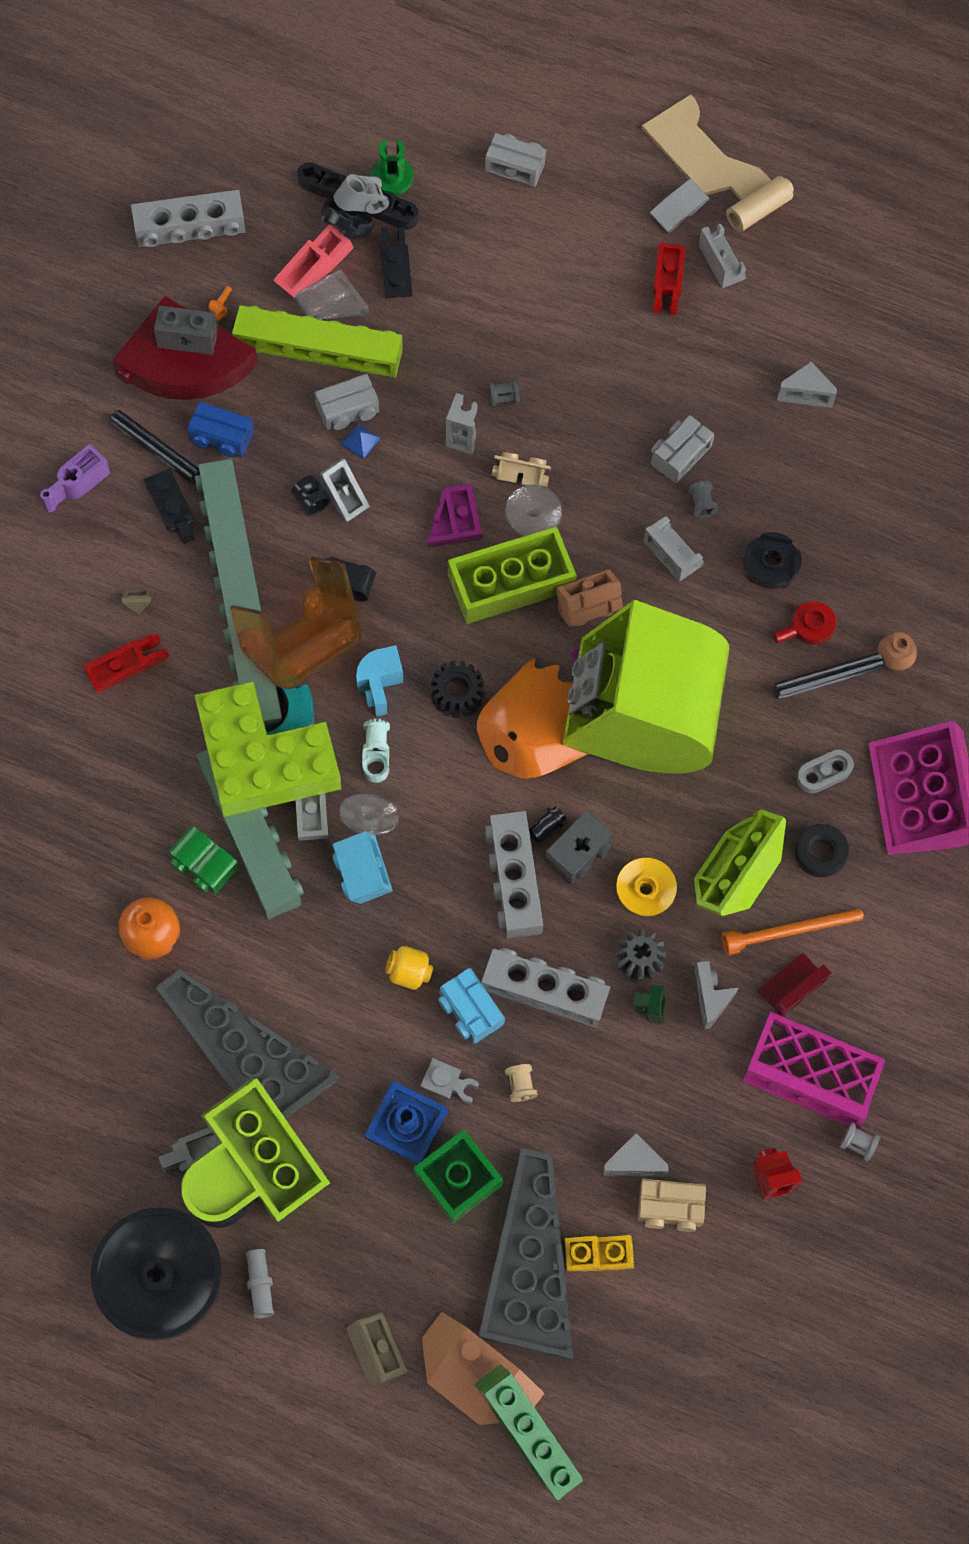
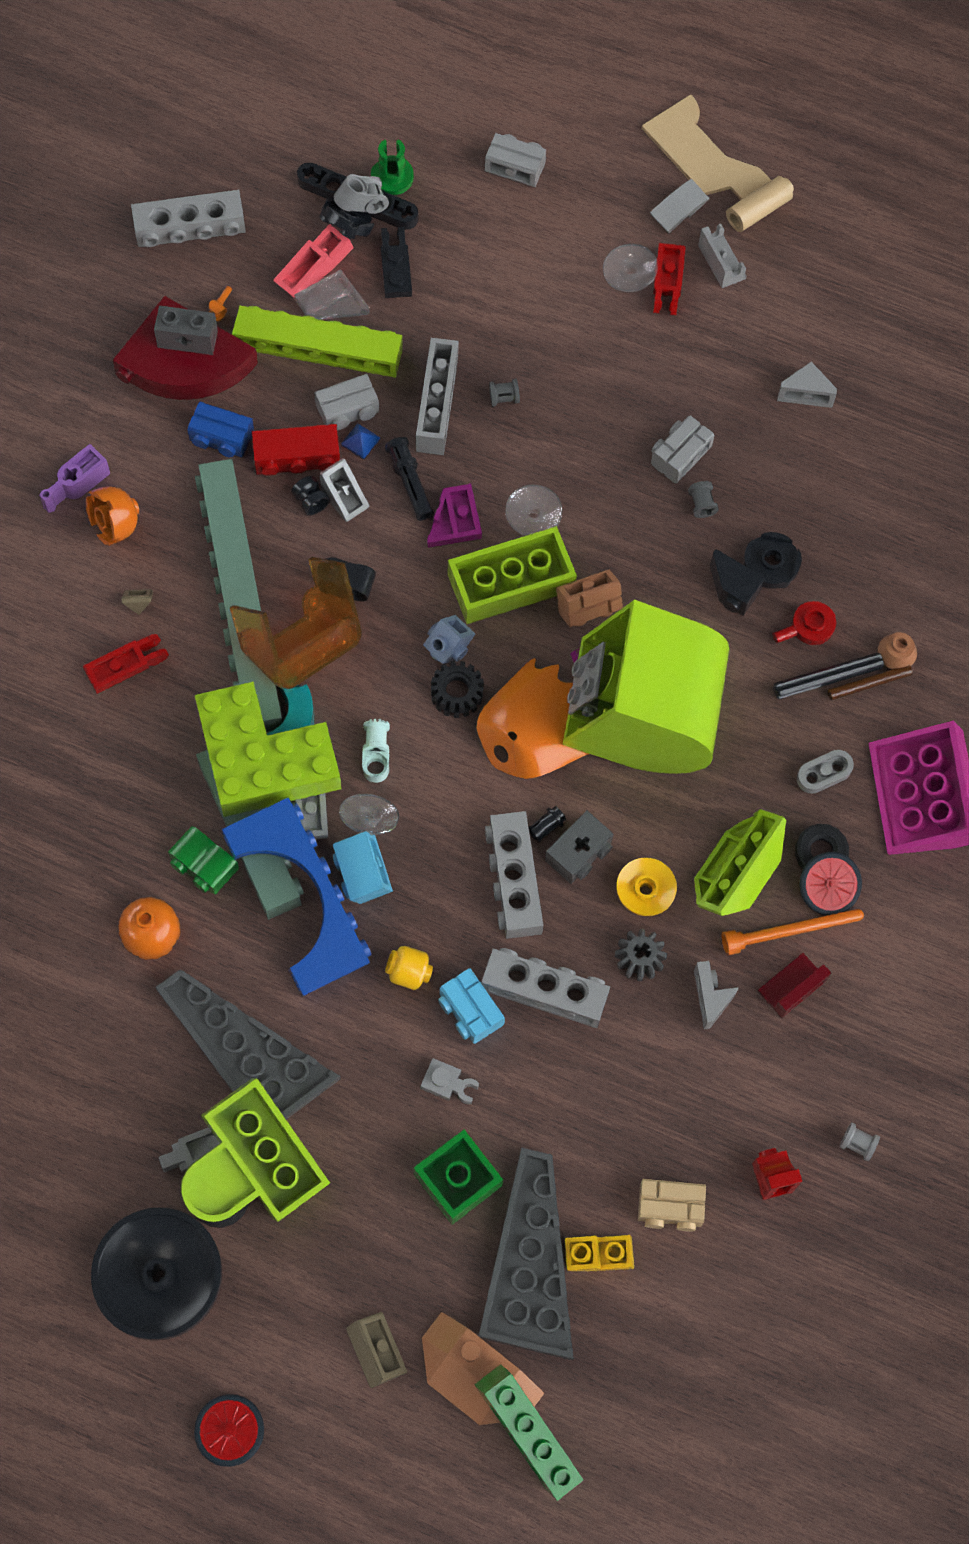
black axle [109,410,200,483] -> none
black hinge [144,468,194,544] -> none
light grey pin [245,1249,275,1318] -> none
medium azure brick [356,645,403,717] -> none
blue plate [364,1081,449,1165] -> none
light grey hinge [446,393,477,455] -> none
tan hinge [492,452,551,489] -> none
tan bush [505,1064,538,1102] -> none
light grey slope [603,1133,668,1177] -> none
dark green tile [633,985,666,1024] -> none
light grey hinge [643,516,704,582] -> none
dark pink fence [742,1011,886,1129] -> none
none -> orange cylinder [86,486,139,546]
none -> red wheel [194,1394,264,1467]
none -> blue arch [221,797,372,997]
none -> red brick [252,424,340,476]
none -> black pin [384,437,434,521]
none -> light grey brick [416,338,459,455]
none -> sand blue brick [423,615,475,664]
none -> clear dish [603,244,658,292]
none -> black slope [710,549,765,616]
none -> wheel [799,852,862,915]
none -> reddish brown bar [827,665,913,700]

